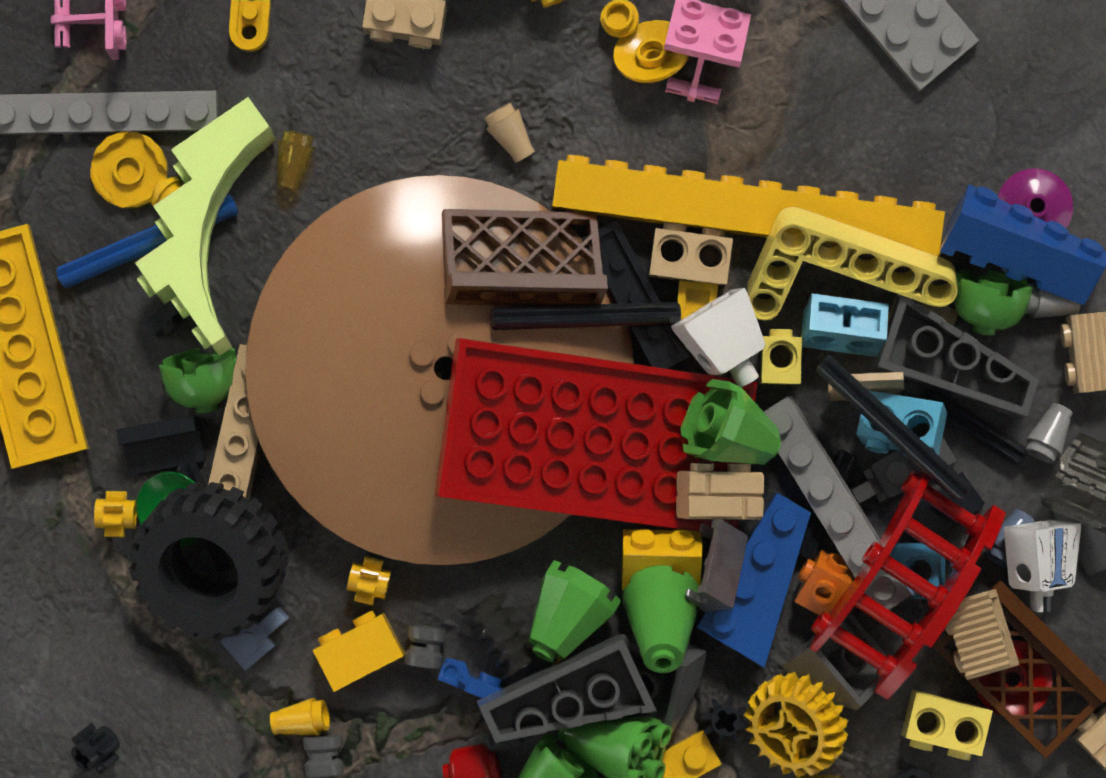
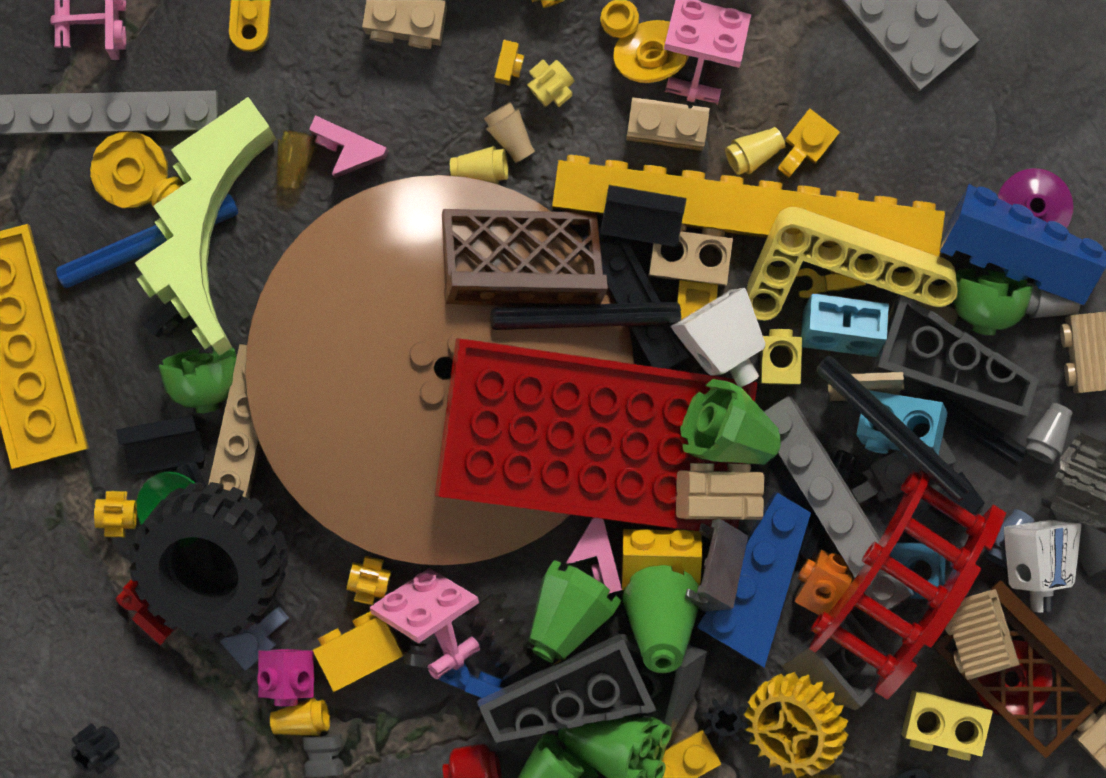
none -> red plate [115,579,178,645]
none -> dark pink brick [257,649,314,706]
none -> bright pink slope [309,115,388,178]
none -> bright pink plate [369,568,480,679]
none -> light yellow cone [450,146,508,185]
none -> yellow plate [494,40,525,86]
none -> light yellow gear [527,59,575,107]
none -> bright pink slope [566,517,622,593]
none -> black panel [601,185,687,247]
none -> tan brick [626,97,710,151]
none -> light yellow cone [725,127,785,175]
none -> yellow plate [777,108,840,178]
none -> yellow plate [796,268,866,298]

